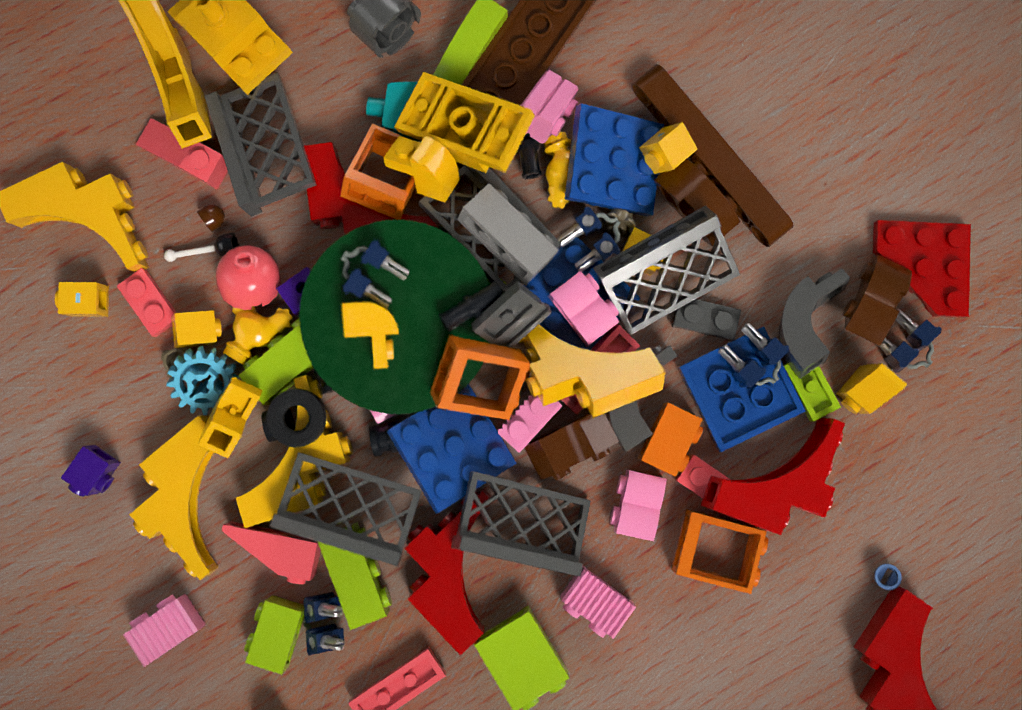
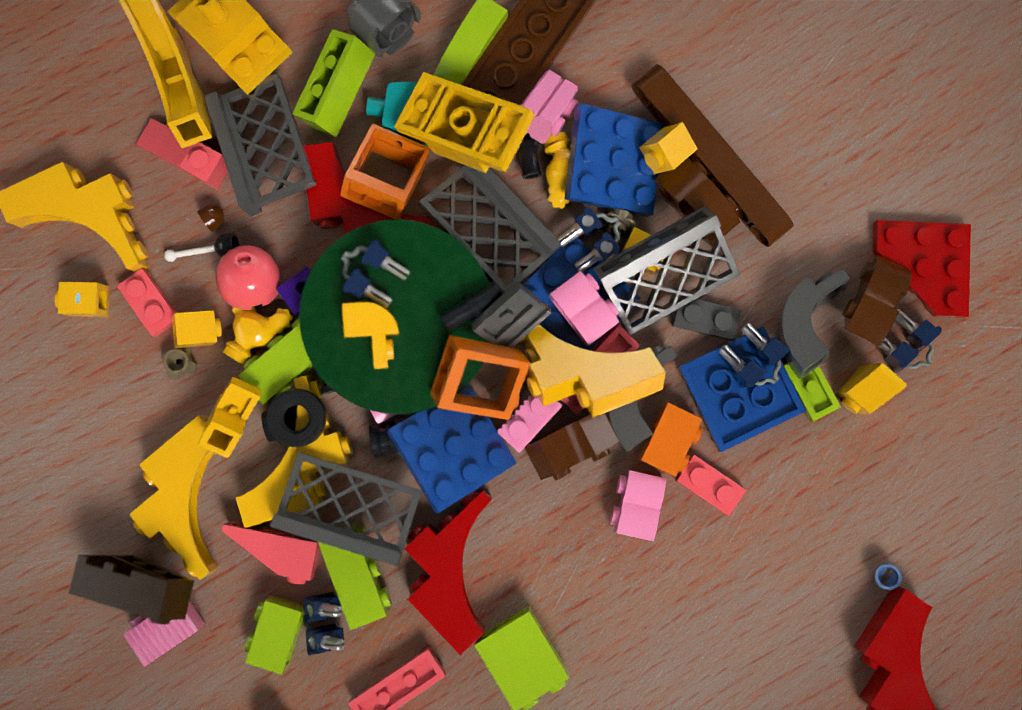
dark purple brick [61,445,121,497] -> none
medium azure gear [166,346,239,415] -> none
yellow brick [383,136,460,203] -> none
dark grey fence [451,471,591,576] -> none
light grey brick [457,183,559,285] -> none
bright pink brick [560,566,636,639] -> none
orange window [671,509,768,594] -> none
red arch [700,418,845,535] -> none
none -> dark brown wedge [69,555,194,625]
none -> lime brick [292,29,375,137]

